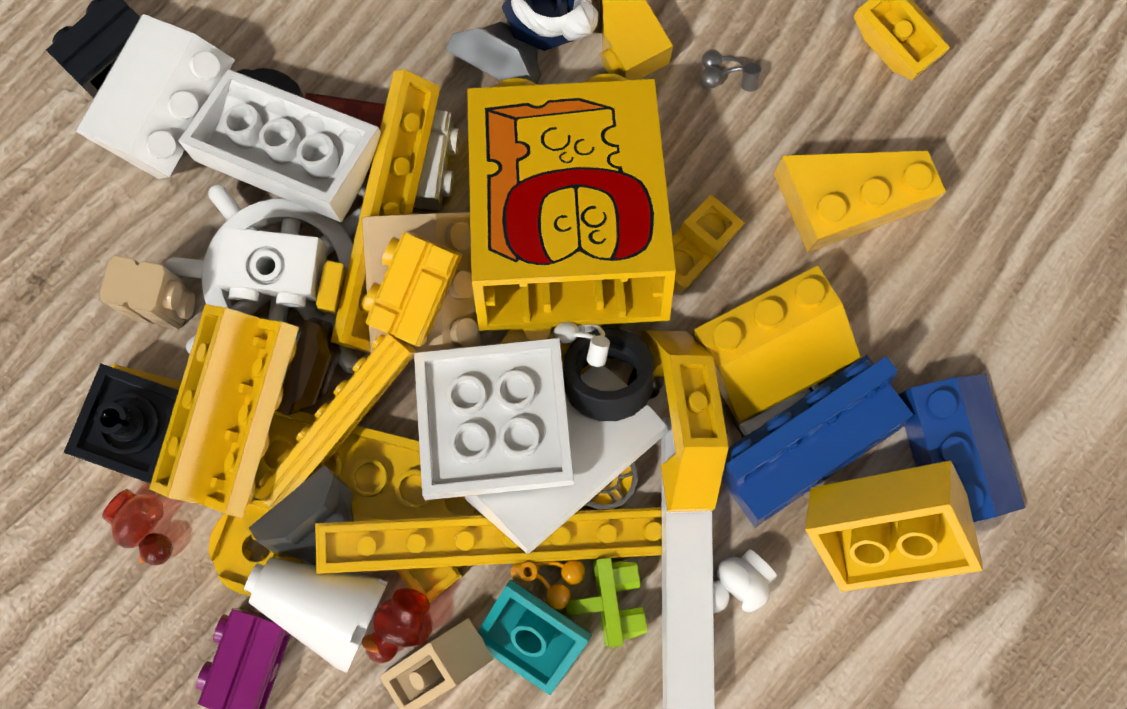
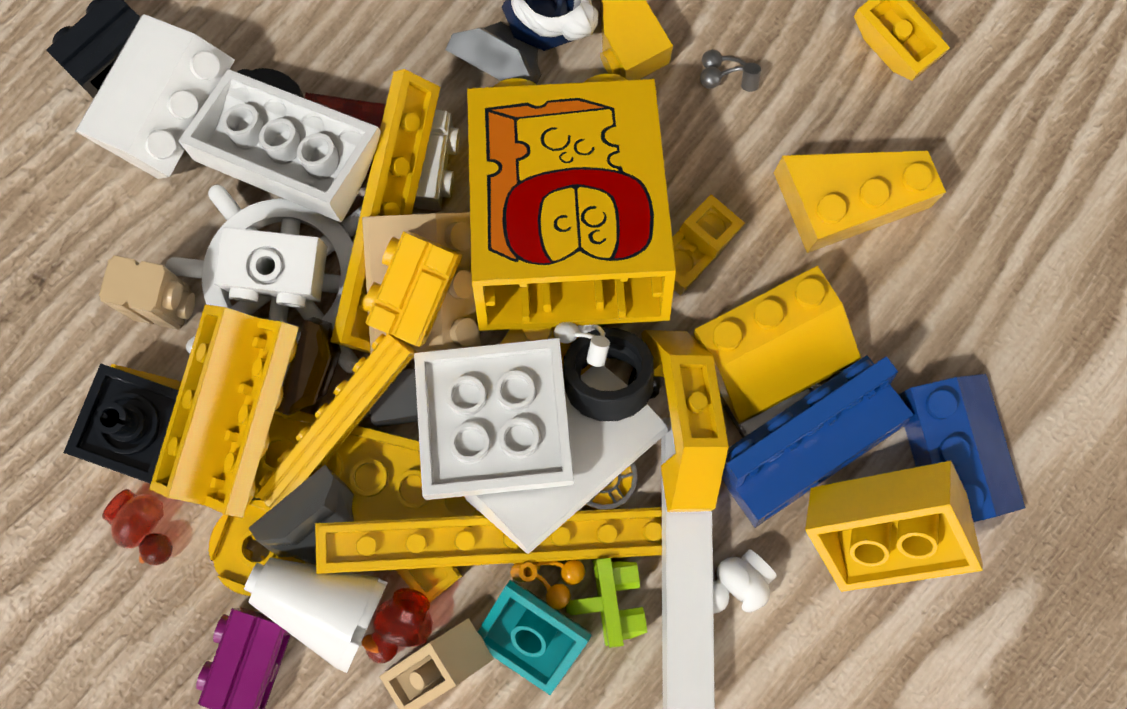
yellow tile [316,261,347,316] -> none
none -> dark grey brick [364,368,418,428]

